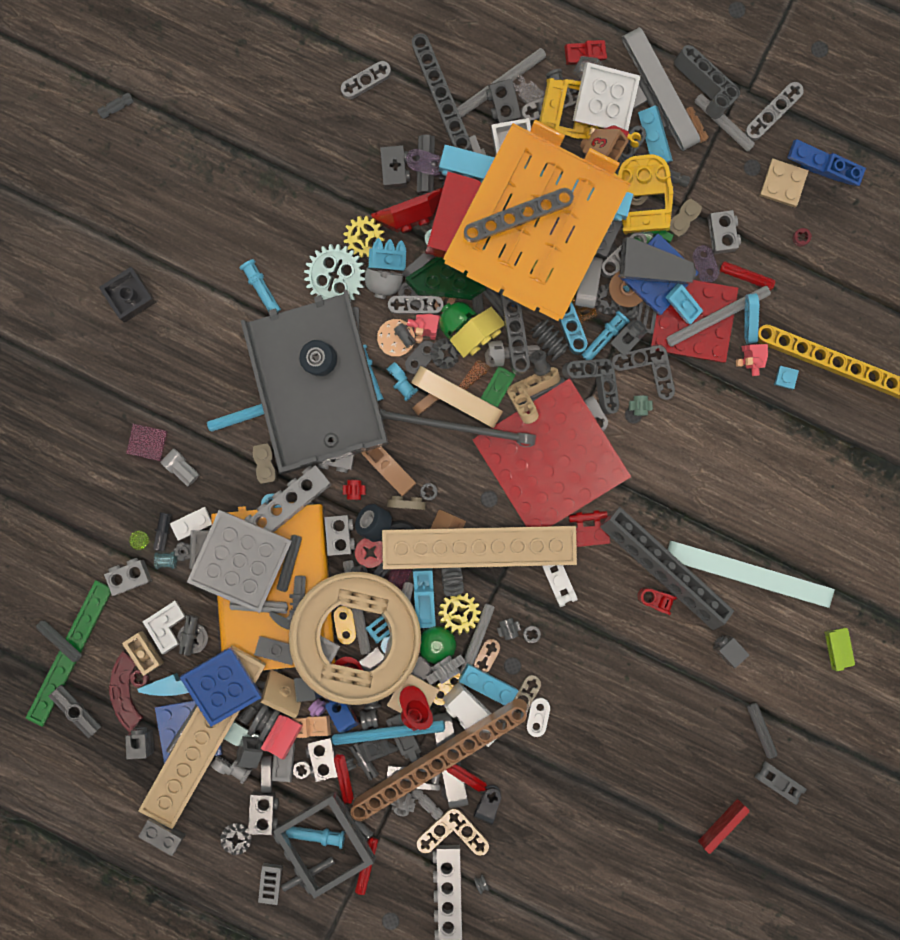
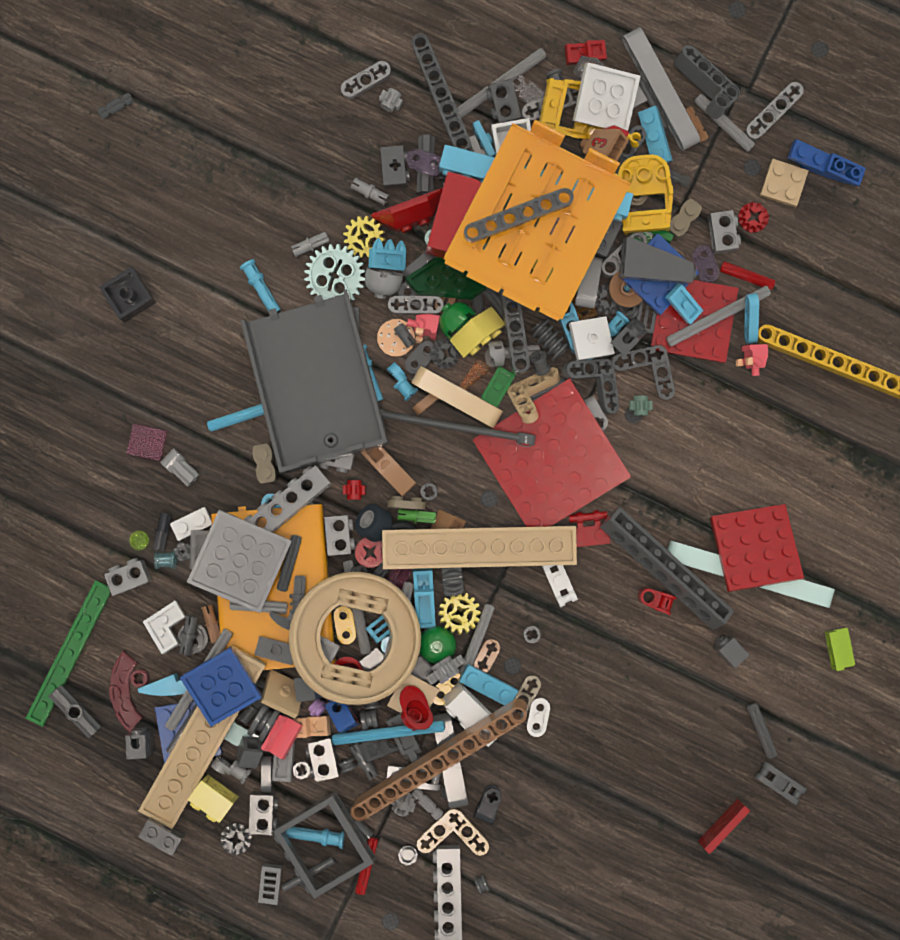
dark grey axle [36,621,82,662] -> none
tan brick [122,631,164,676] -> none
black wheel [299,340,337,376] -> none
red axle [333,754,354,804] -> none
red axle [446,764,487,792] -> none
dark grey gear [497,617,521,640] -> none
medium azure plate [774,366,799,390] -> none
dark red bush [792,228,812,247] -> none
none -> light grey axle [165,629,233,731]
none -> light yellow brick [188,774,239,823]
none -> medium nougat axle [201,604,220,644]
none -> light grey axle [291,232,329,257]
none -> light grey pin [351,178,390,206]
none -> light grey gear [379,88,403,112]
none -> bright green axle [398,508,436,524]
none -> plate [398,845,418,865]
none -> medium azure plate [472,120,496,157]
none -> white plate [569,316,615,361]
none -> red plate [710,504,804,592]
none -> red gear [738,202,769,233]

